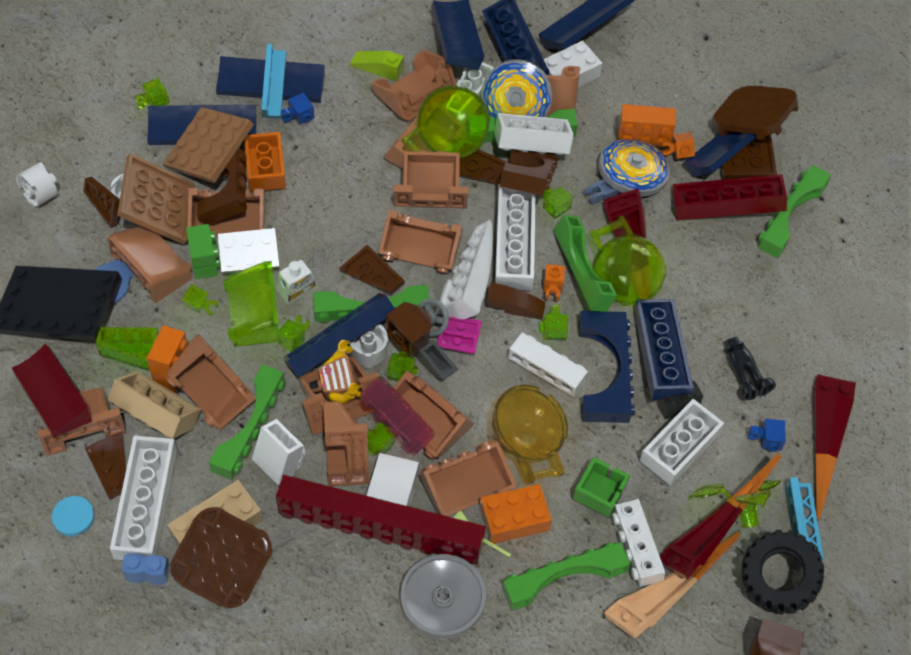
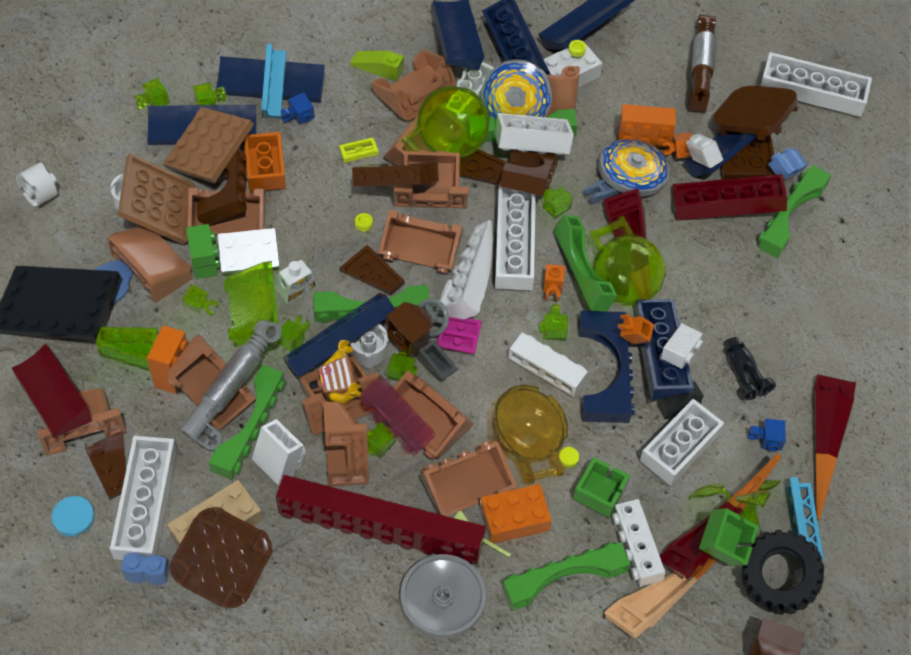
reddish brown wing [83,176,120,228] -> none
tan brick [107,371,201,439] -> none
white brick [366,453,419,507] -> none
reddish brown slope [487,282,546,320] -> none
none -> piece [180,320,281,450]
none -> clear neon green brick [193,82,227,105]
none -> neon yellow tile [339,137,379,163]
none -> reddish brown arch [352,162,439,186]
none -> neon yellow tile [355,213,373,232]
none -> neon yellow tile [559,447,579,468]
none -> neon yellow tile [568,40,586,57]
none -> orange brick [618,314,654,344]
none -> white brick [662,323,704,369]
none -> white brick [686,134,723,168]
none -> reddish brown piece [688,14,716,113]
none -> bright green piece [699,508,759,566]
none -> white brick [760,52,872,117]
none -> medium blue brick [768,148,808,180]

